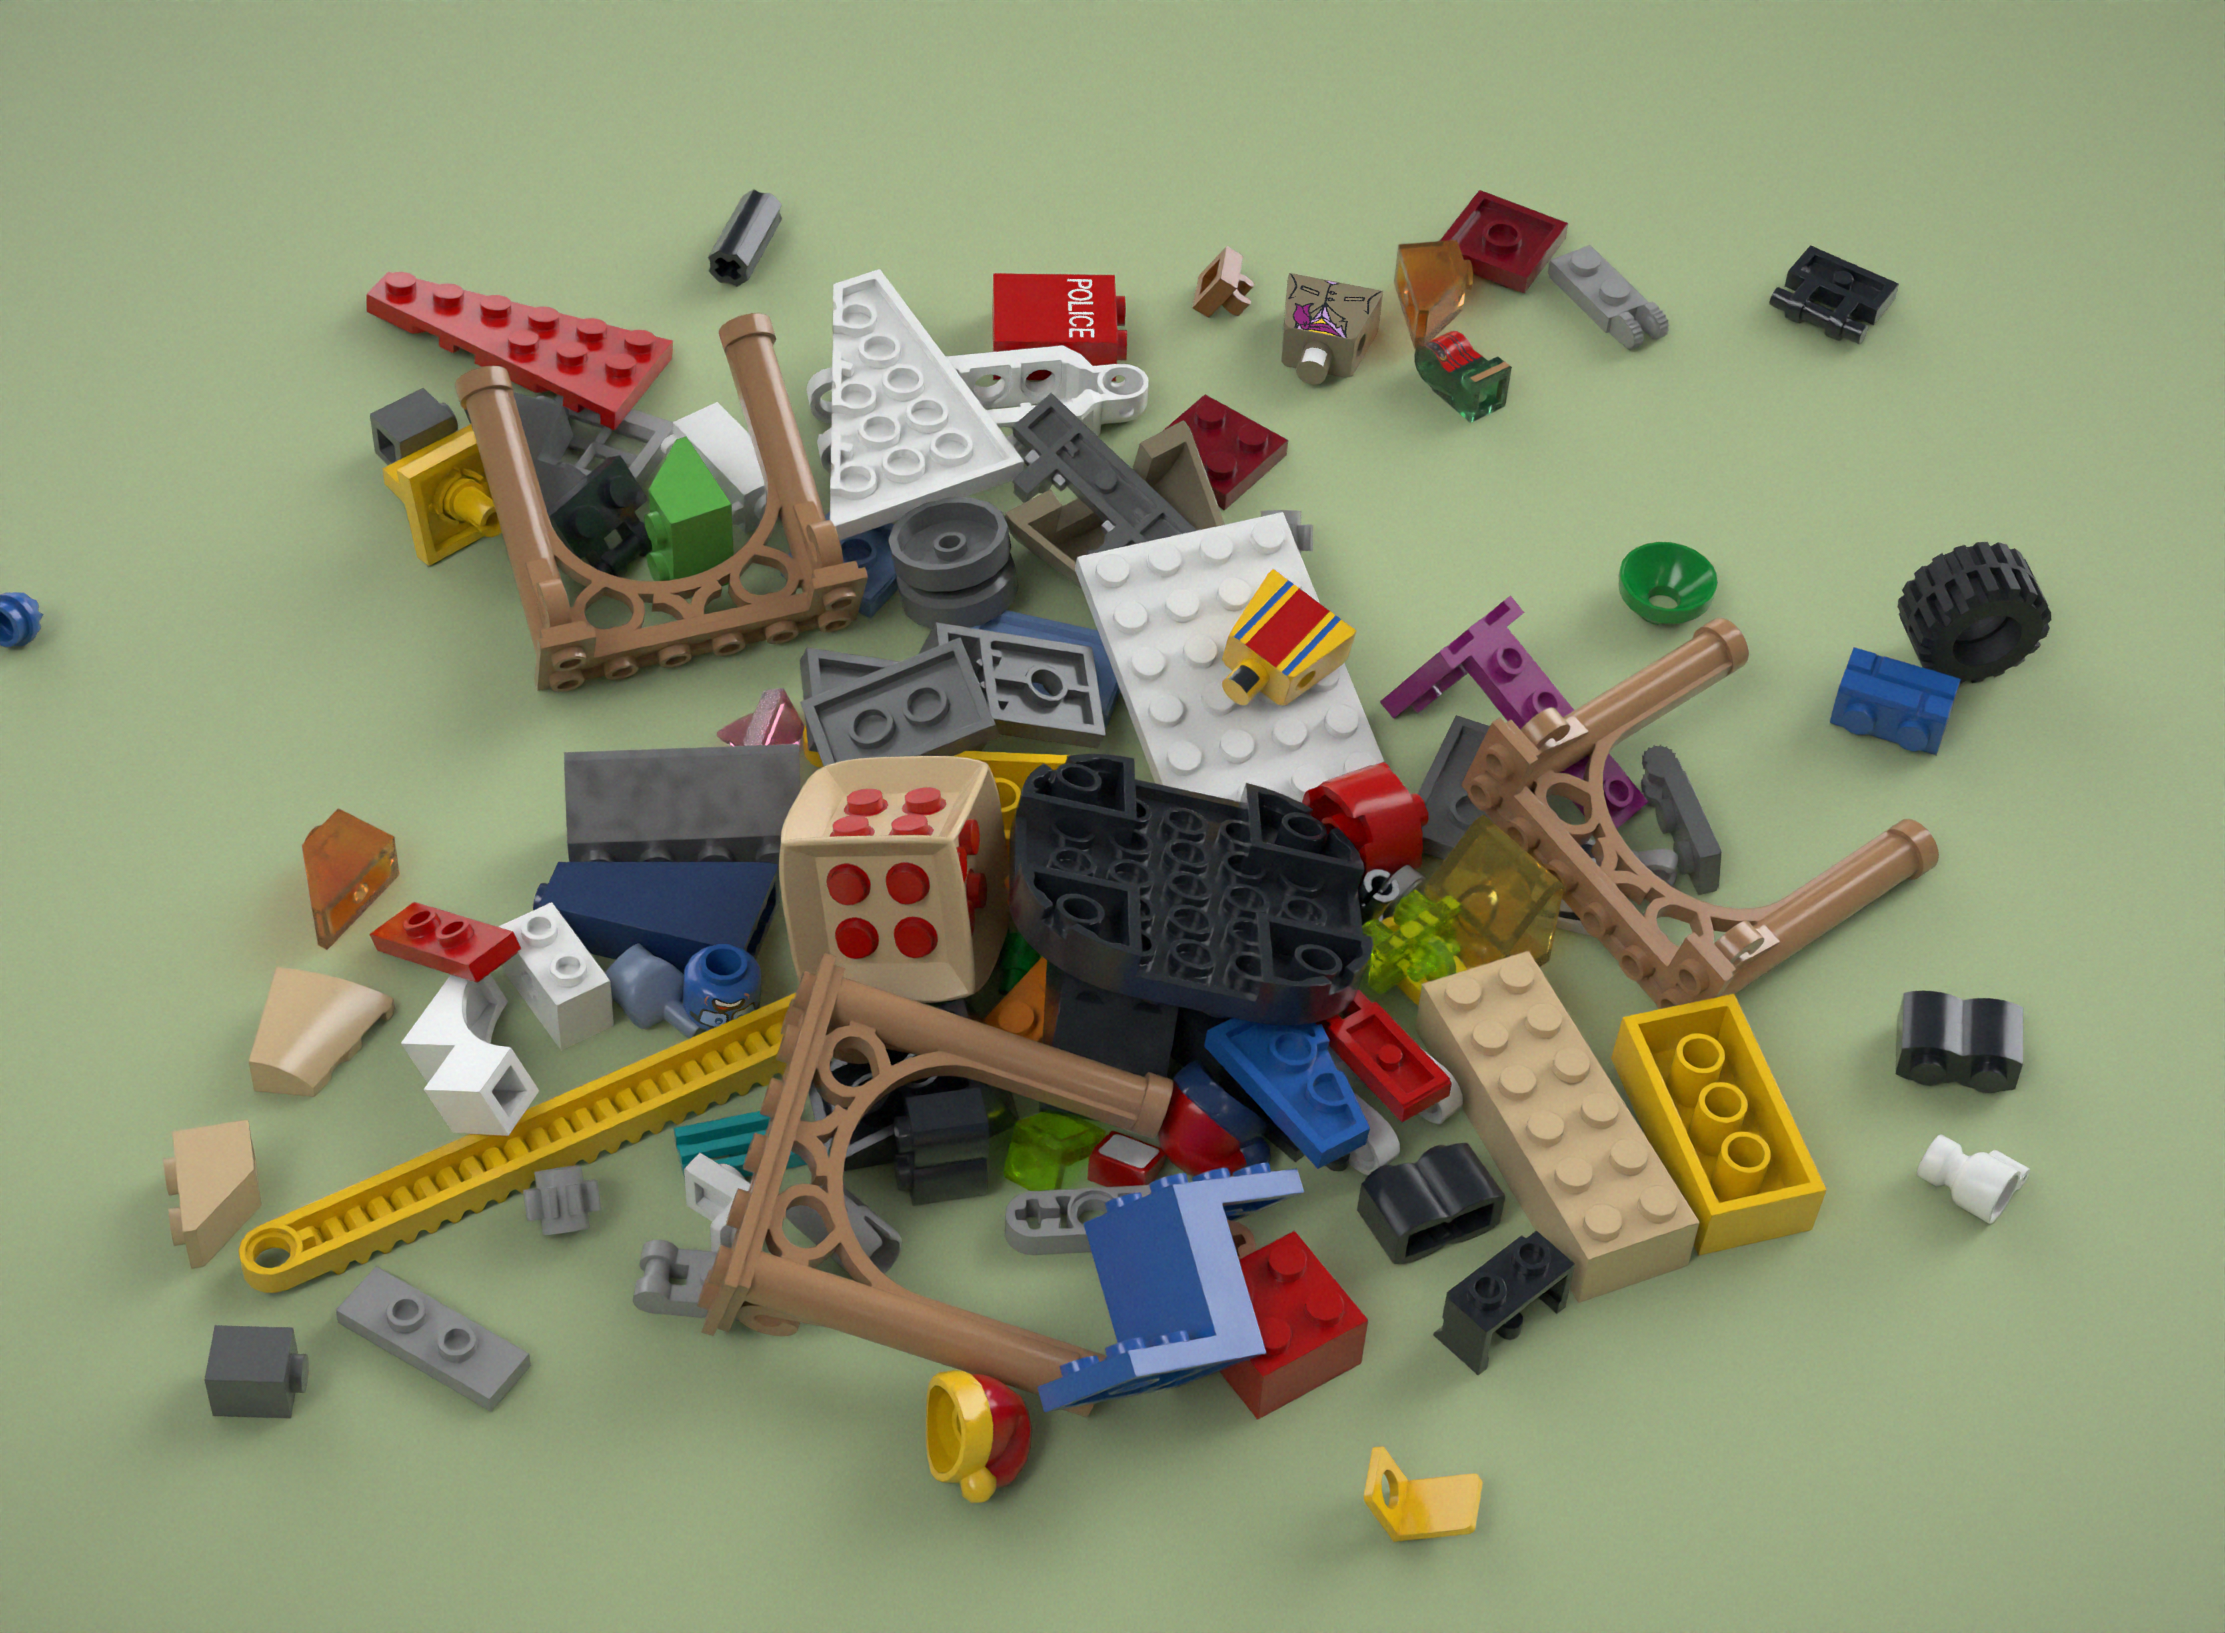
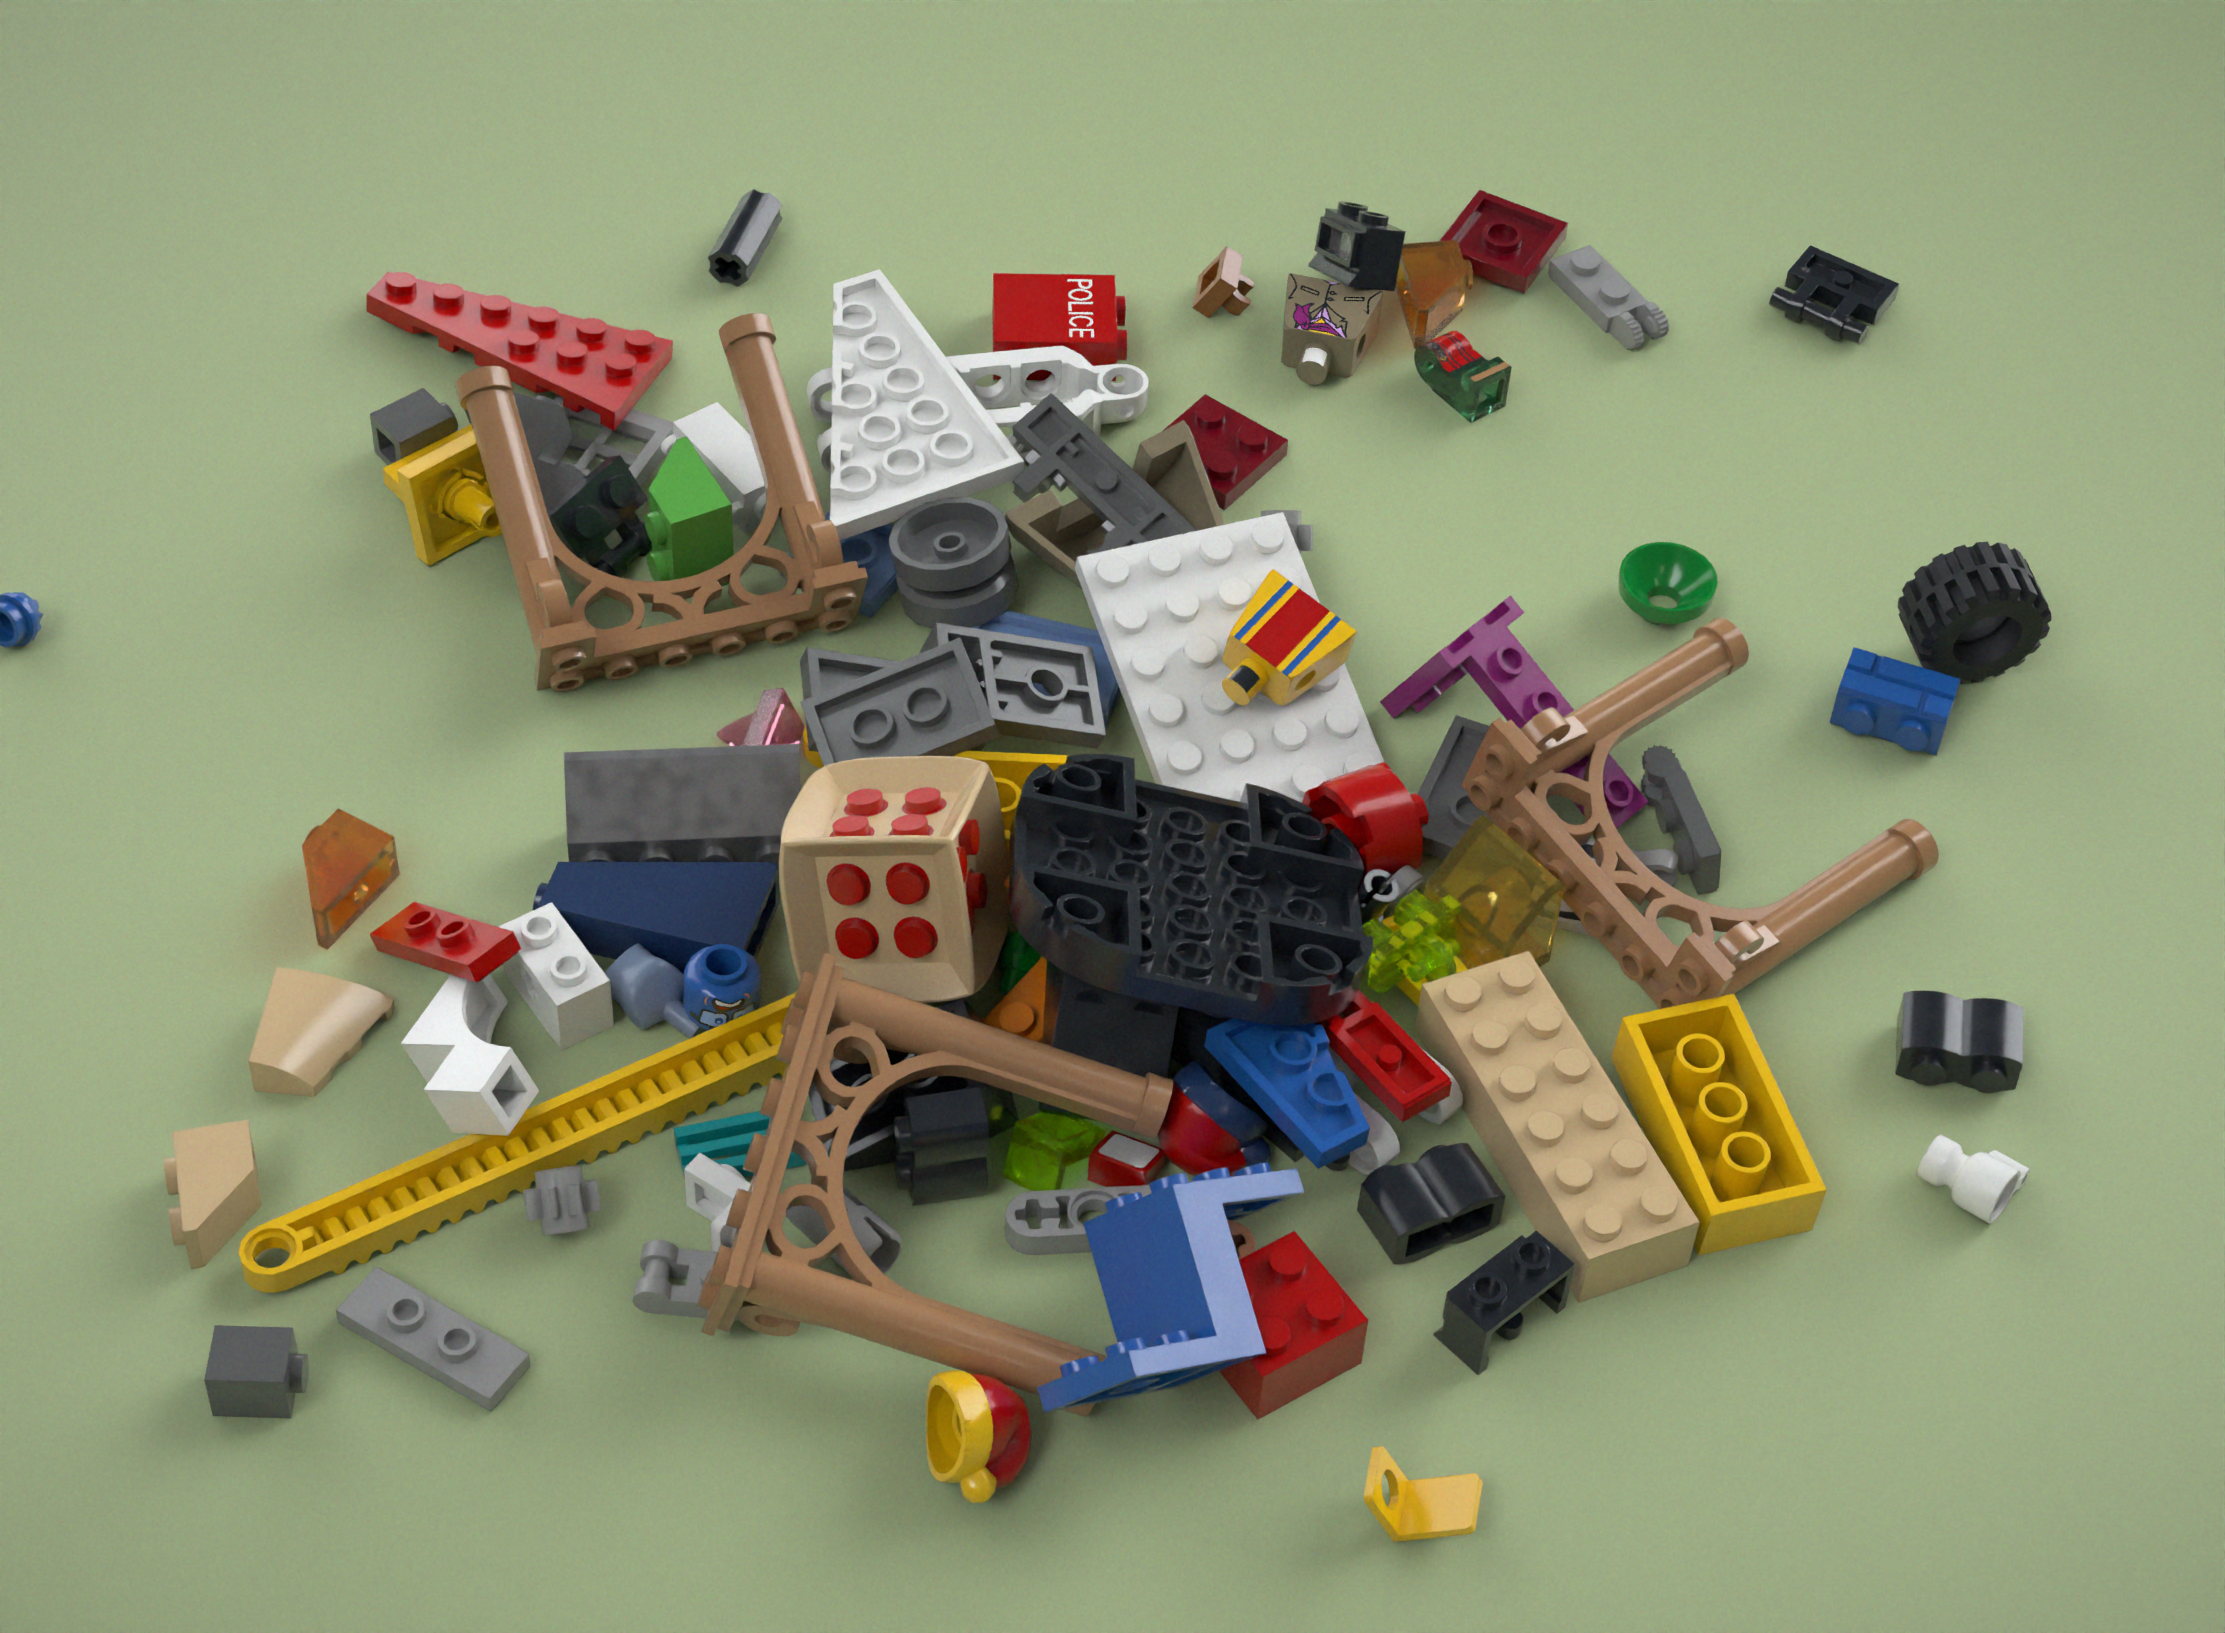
none -> black window [1308,201,1406,292]

